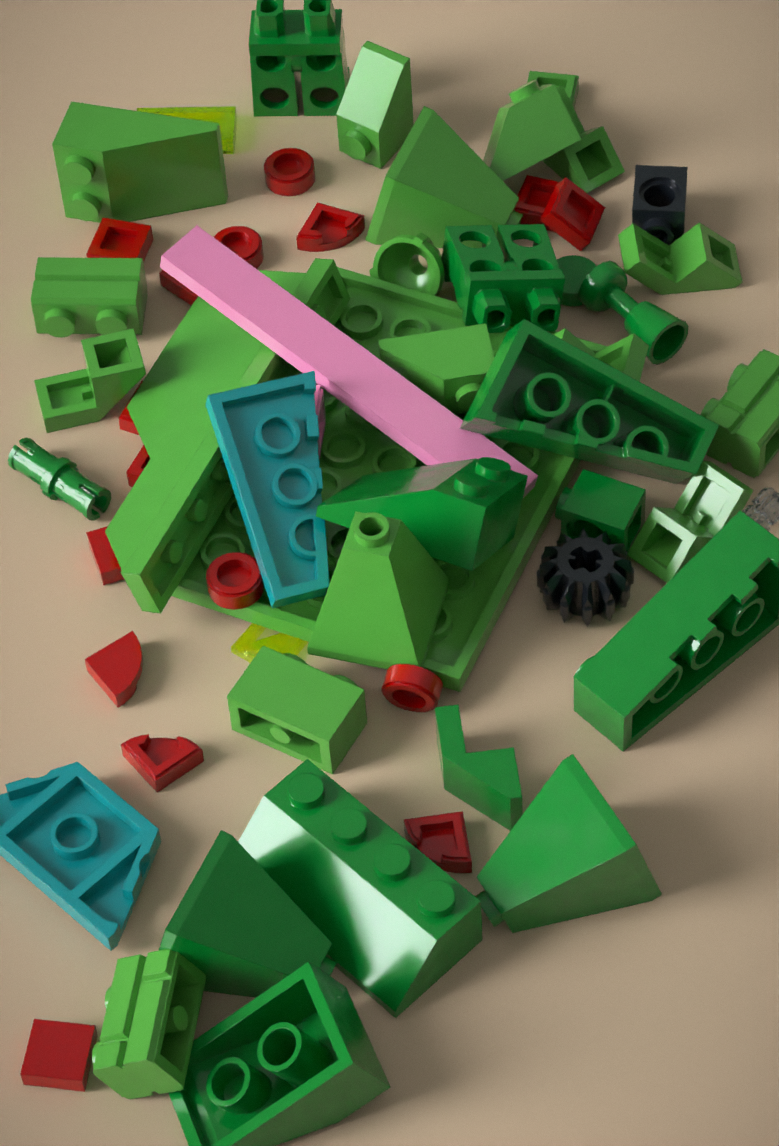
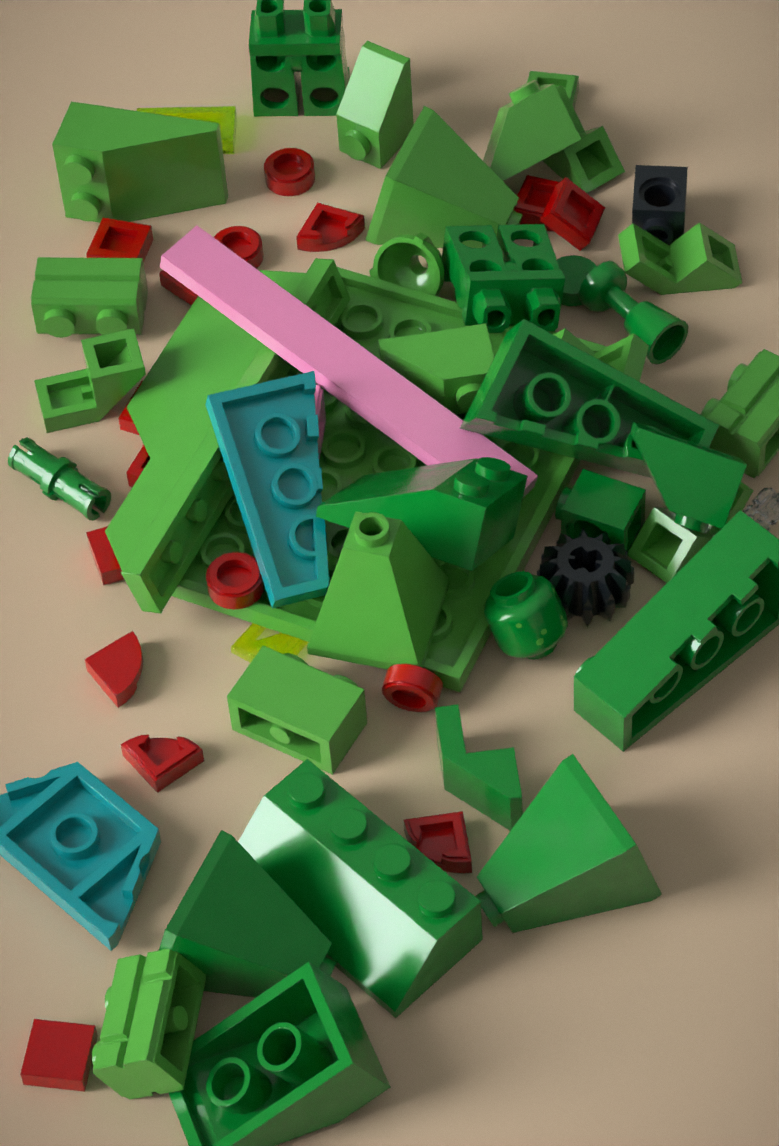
none -> green head [484,571,568,660]
none -> green slope [630,422,747,533]

